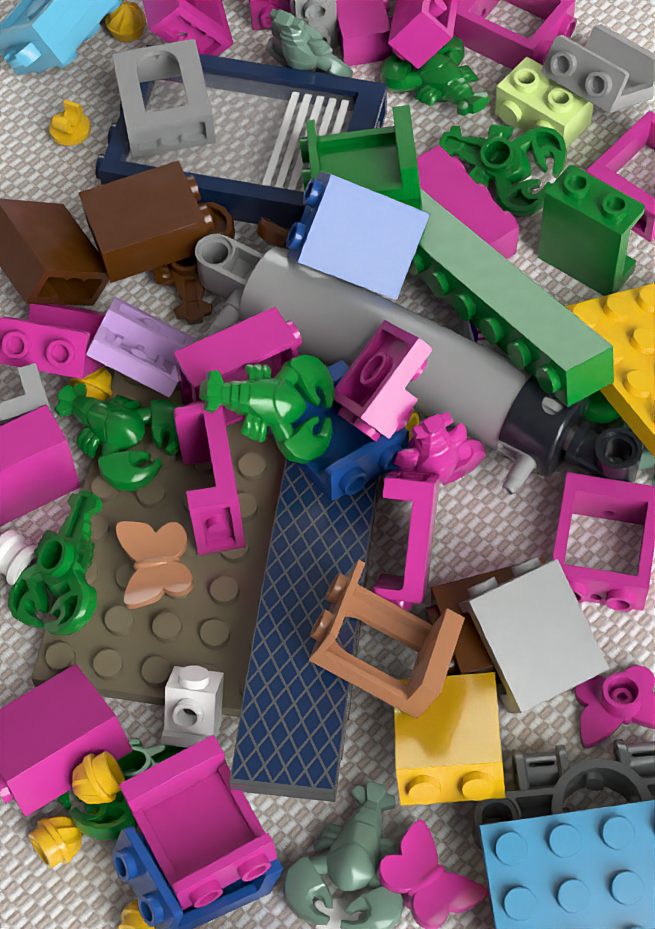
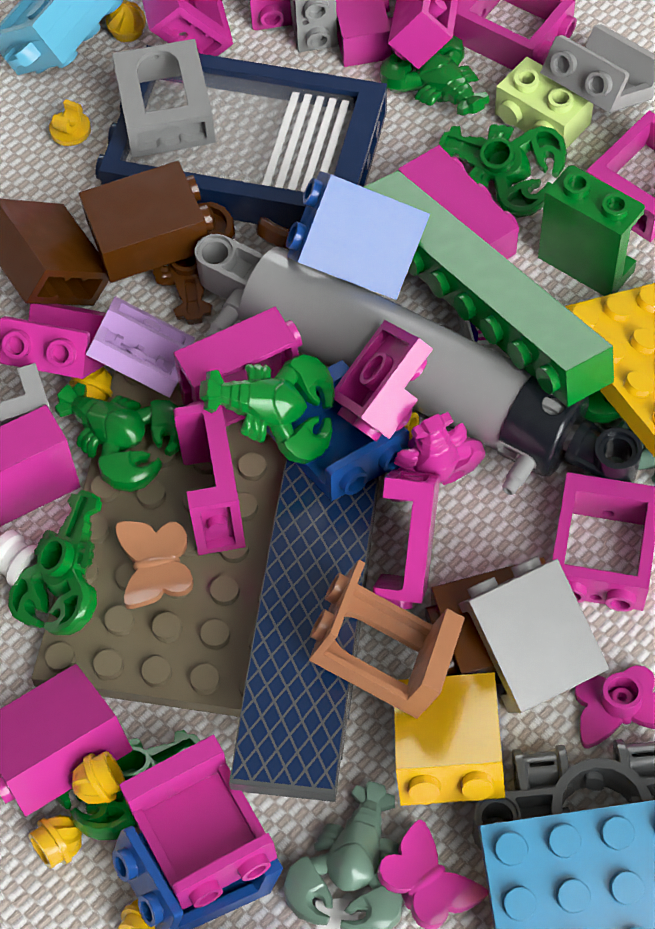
white brick [161,665,224,748] -> none
sand green animal [265,8,353,78] -> none
green panel [299,105,421,201] -> none

